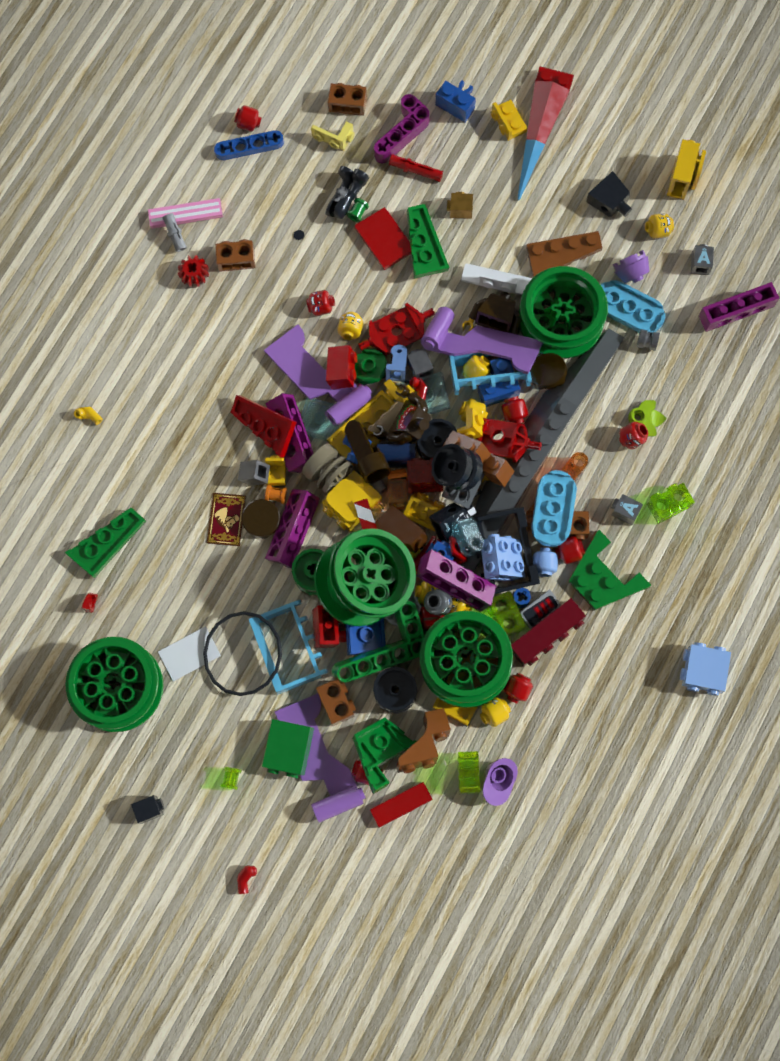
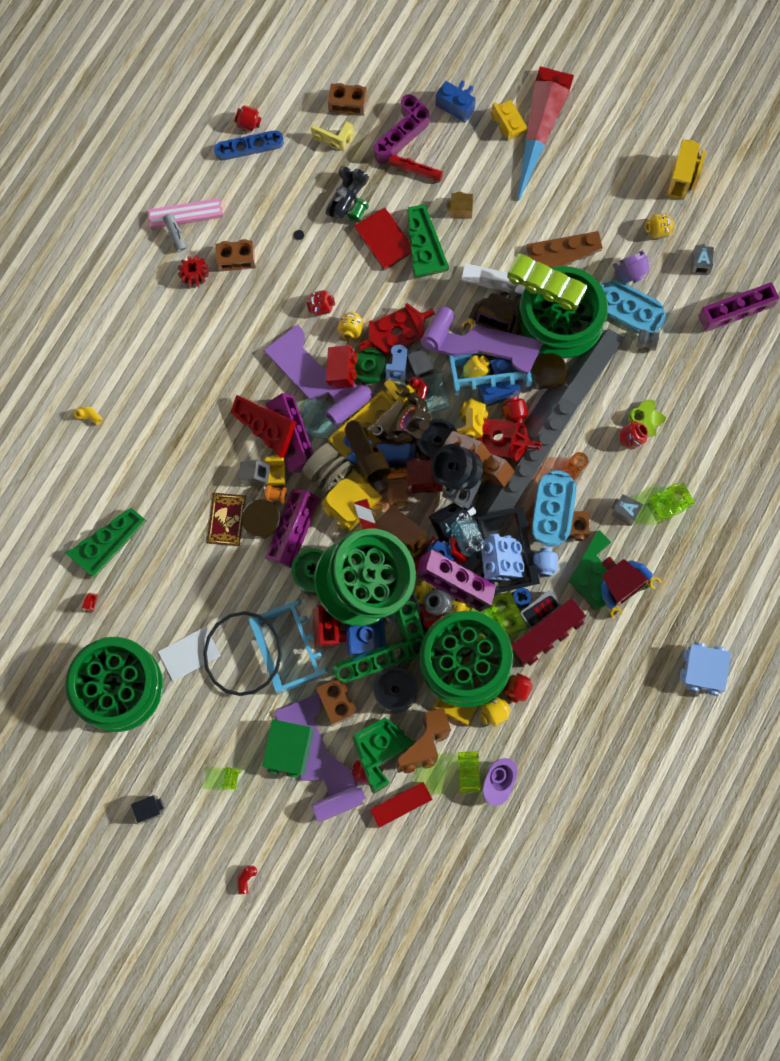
yellow bracket [403,492,446,531] -> none
red head [555,536,585,564] -> none
black torso [586,171,632,217] -> none
none -> lime brick [507,253,587,311]
none -> dark red torso [601,557,661,619]

